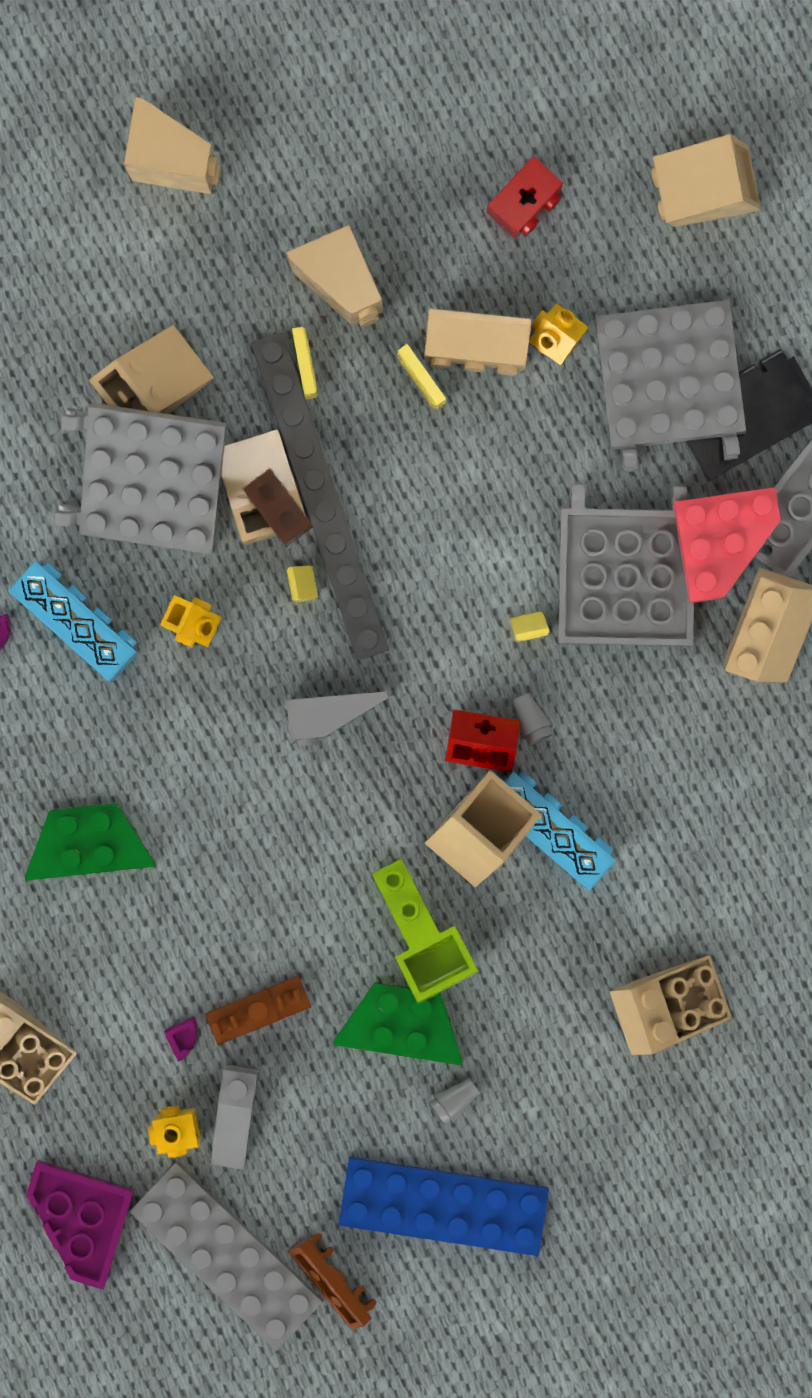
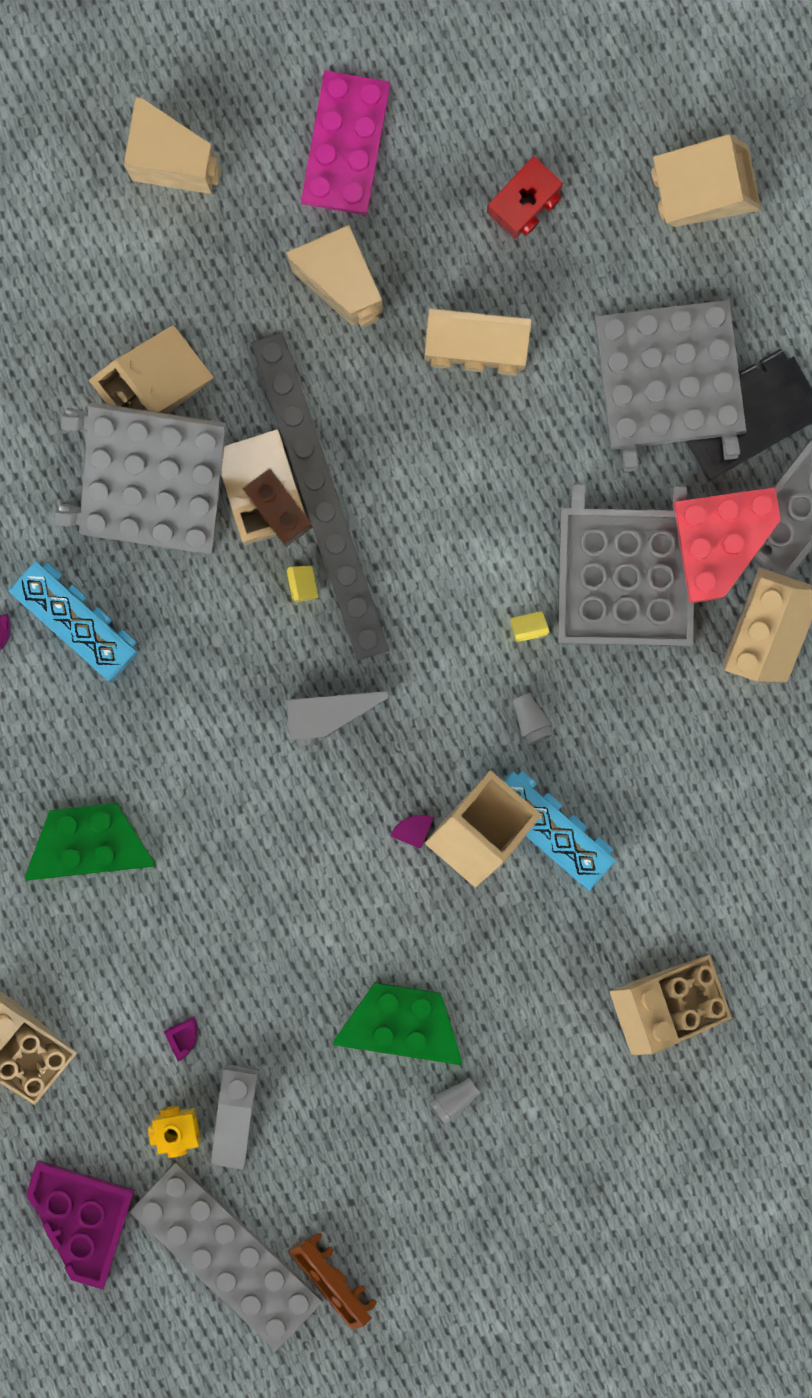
yellow brick [160,595,222,648] -> none
dark orange plate [205,975,312,1045] -> none
light yellow tile [292,326,318,399] -> none
blue plate [339,1157,549,1256] -> none
lime plate [372,859,479,1003] -> none
light yellow tile [397,344,446,410] -> none
red brick [445,709,520,773] -> none
yellow brick [529,303,589,365] -> none
none -> dark pink plate [301,70,390,216]
none -> magenta tile [390,815,434,849]

